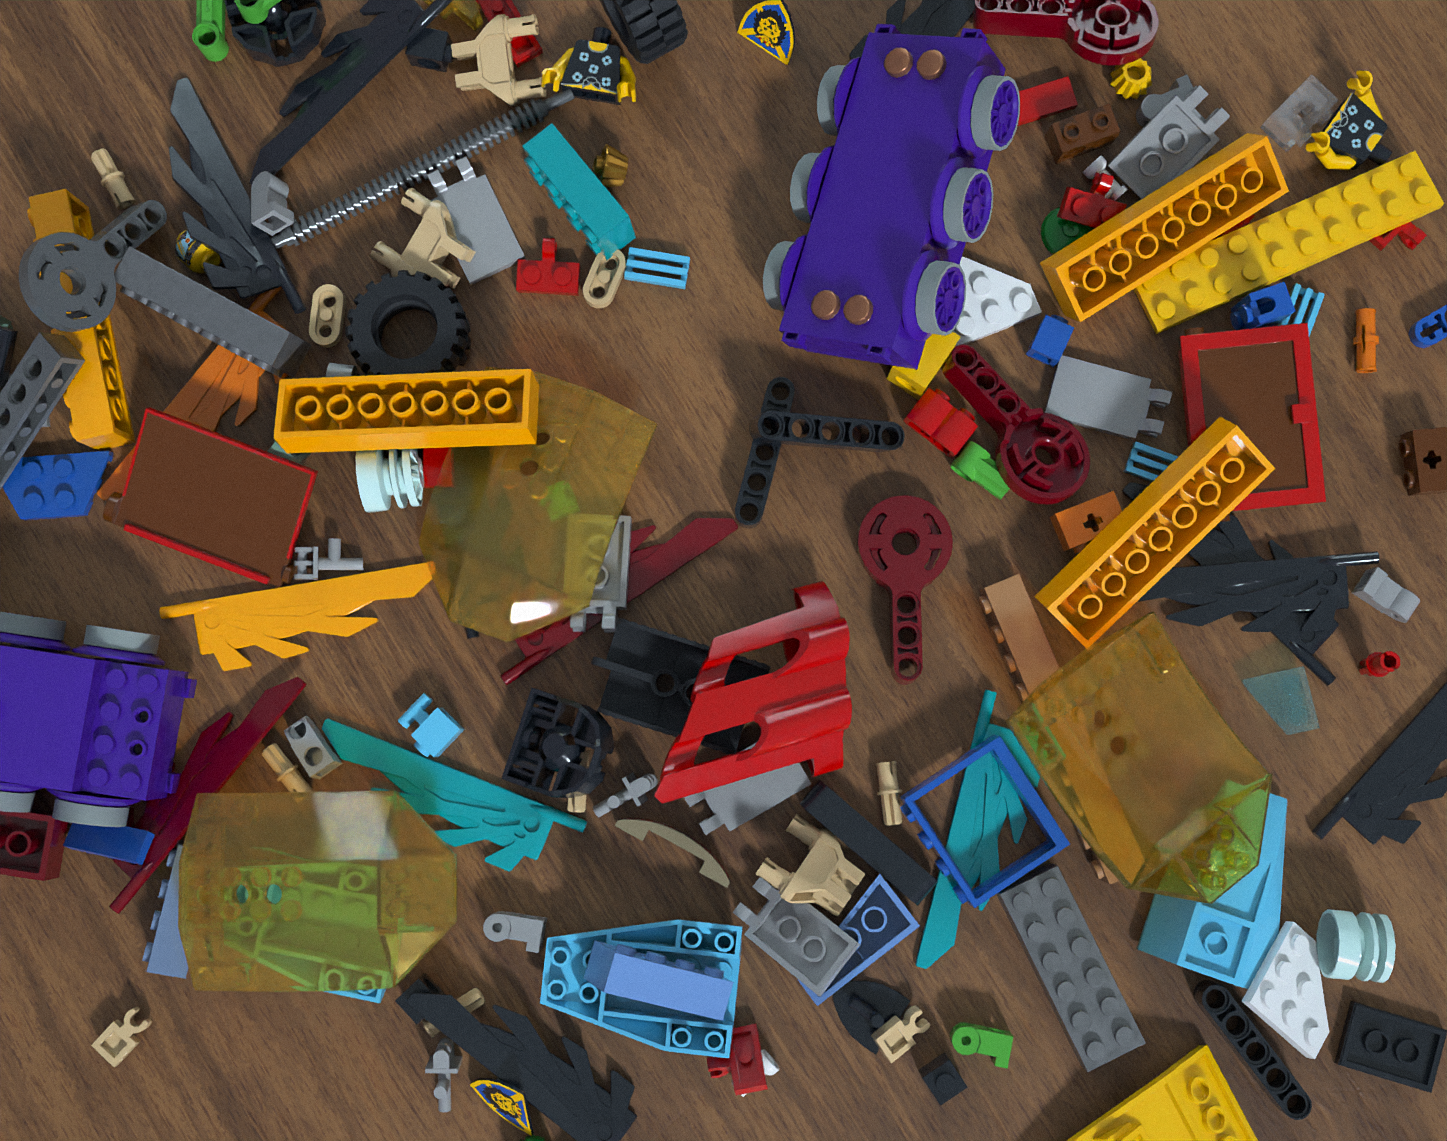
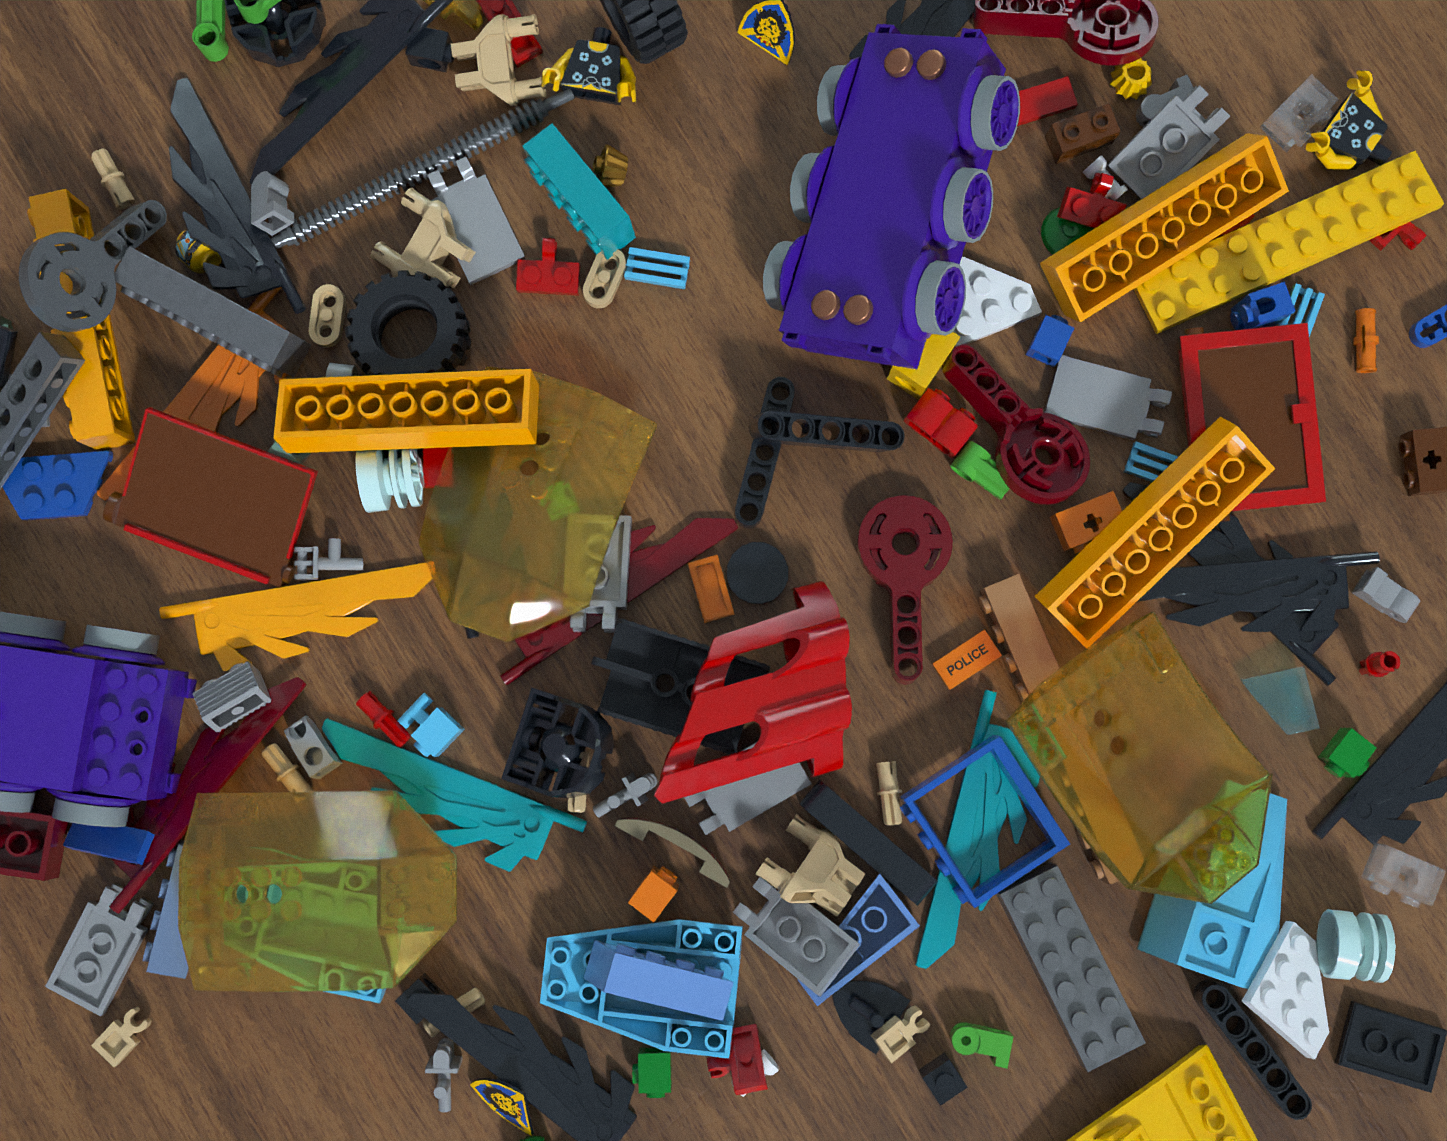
light grey leg [483,911,547,953] -> none
none -> light grey tile [45,883,154,1017]
none -> light grey brick [192,661,271,732]
none -> red axle [356,691,410,747]
none -> orange brick [628,866,679,923]
none -> green brick [632,1047,672,1098]
none -> orange tile [687,555,735,623]
none -> black tile [727,542,789,604]
none -> orange tile [932,629,1002,690]
none -> green brick [1318,728,1377,778]
none -> clear brick [1361,843,1447,908]

